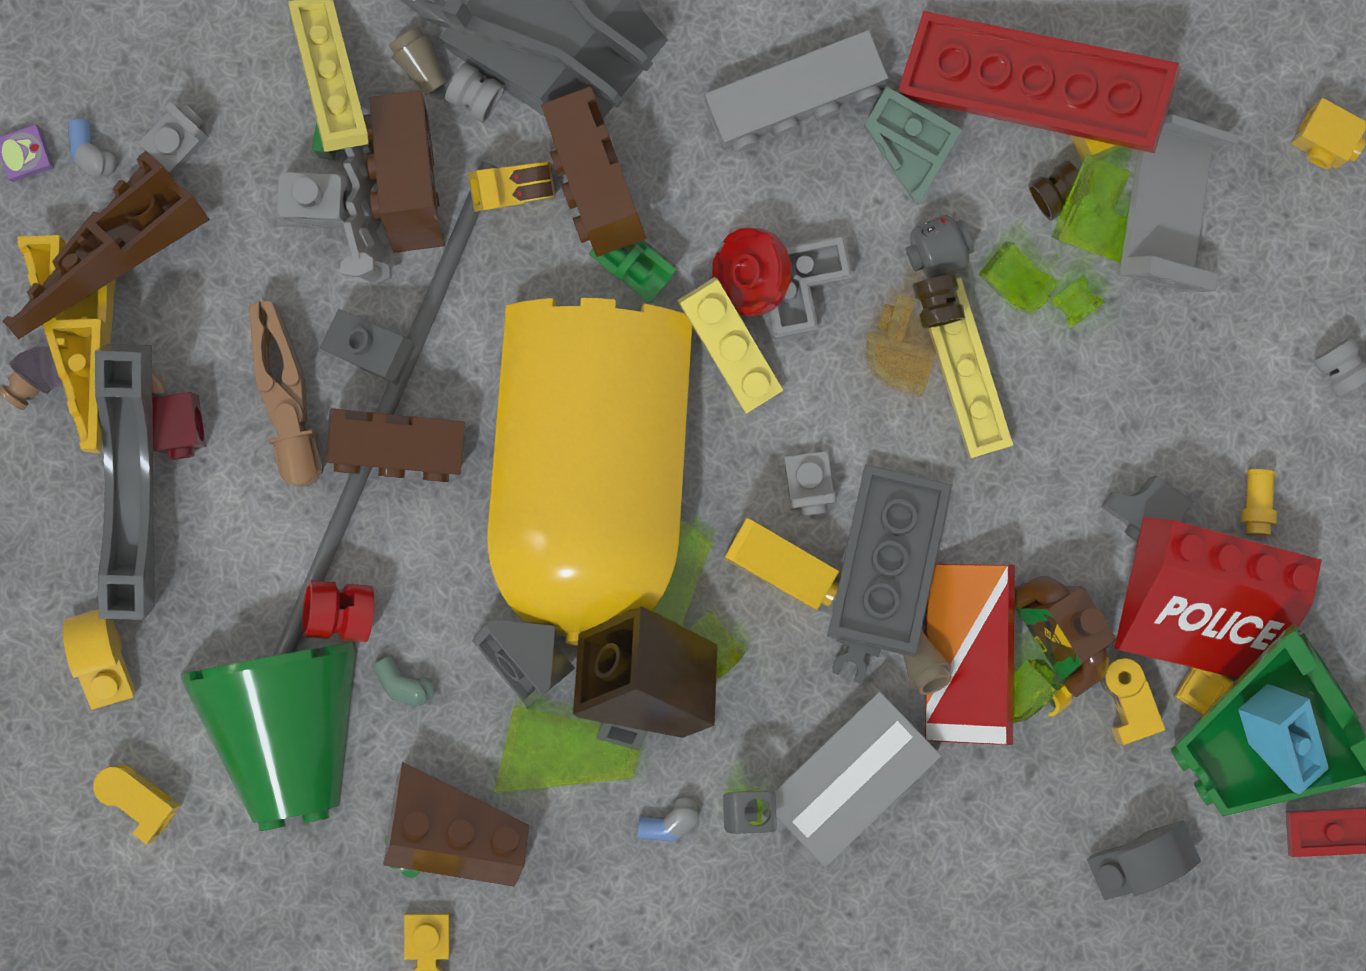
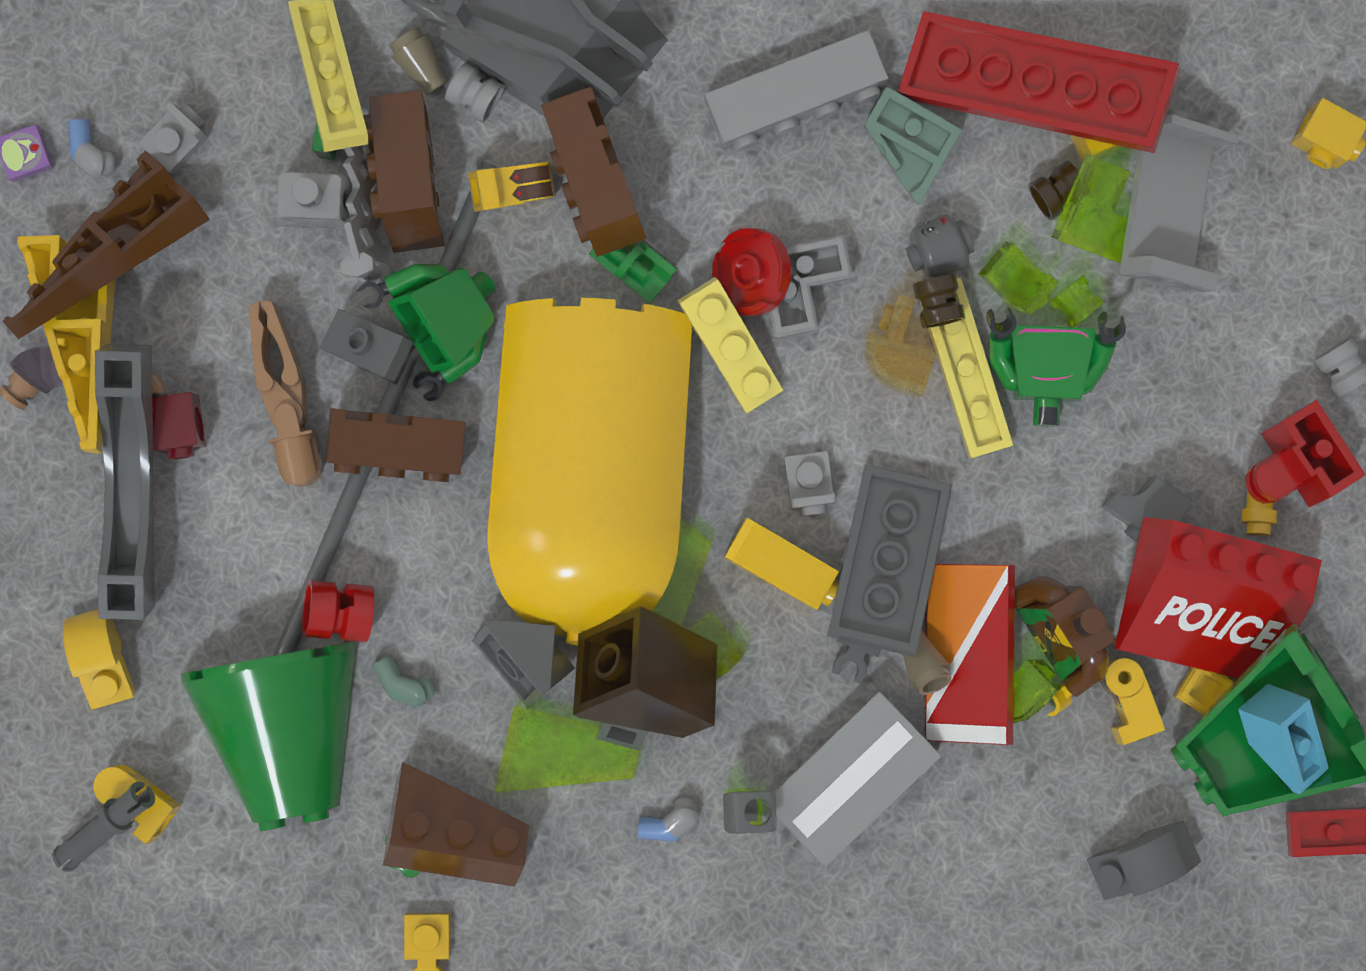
none -> dark grey pin [52,782,155,872]
none -> green torso [356,264,495,401]
none -> green torso [986,307,1126,427]
none -> red brick [1245,400,1366,507]

